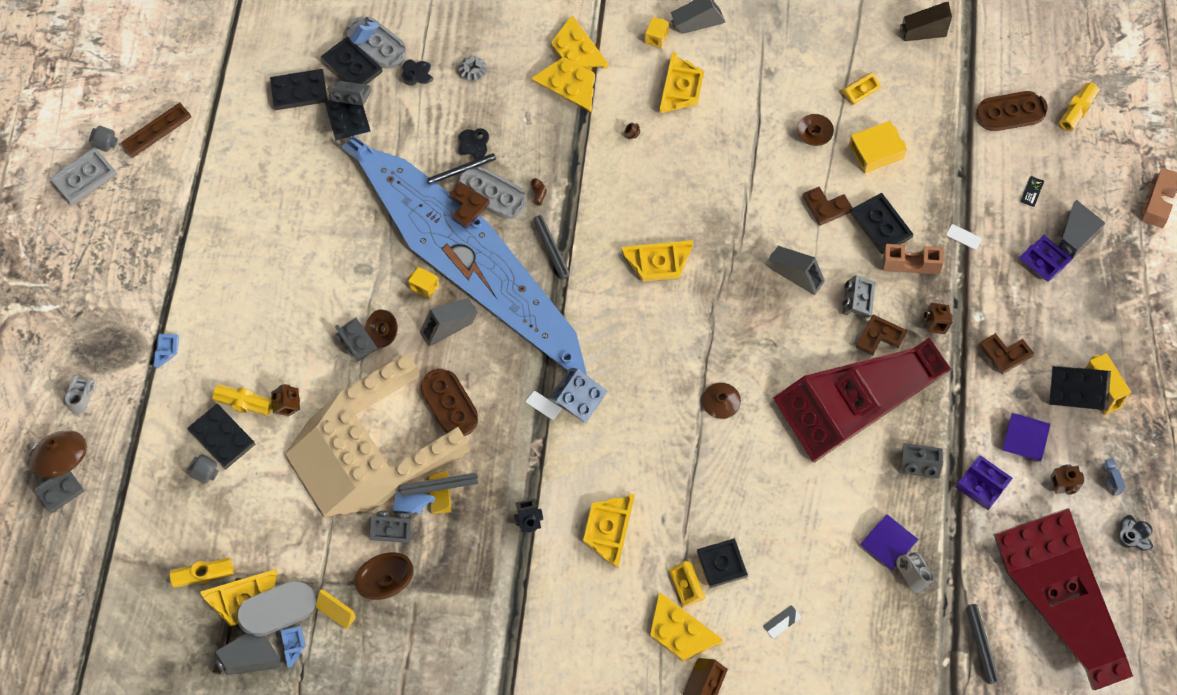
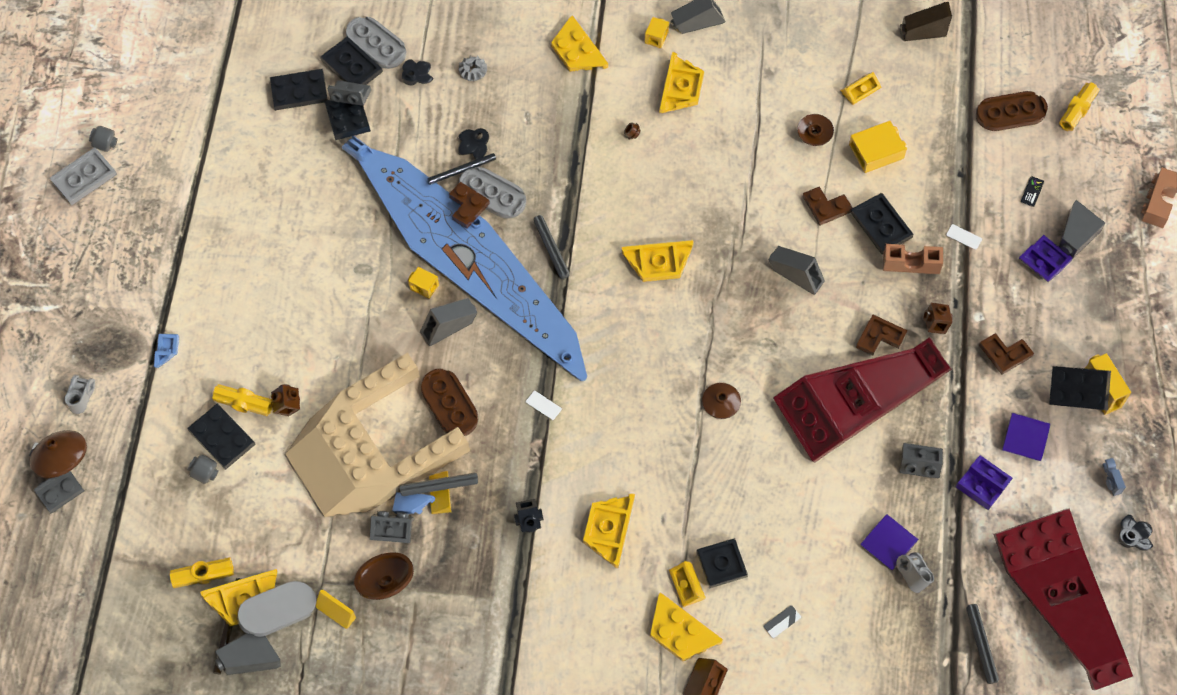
reddish brown plate [121,102,192,158] -> none
medium blue slope [281,626,306,668] -> none
dark grey bracket [335,318,377,361] -> none
medium blue slope [350,22,379,44] -> none
reddish brown dish [365,309,398,348] -> none
reddish brown arm [530,178,547,206] -> none
yellow wing [532,57,595,112] -> none
bracket [549,368,607,422] -> none
dark grey bracket [842,275,876,318] -> none
reddish brown brick [1051,464,1084,495] -> none

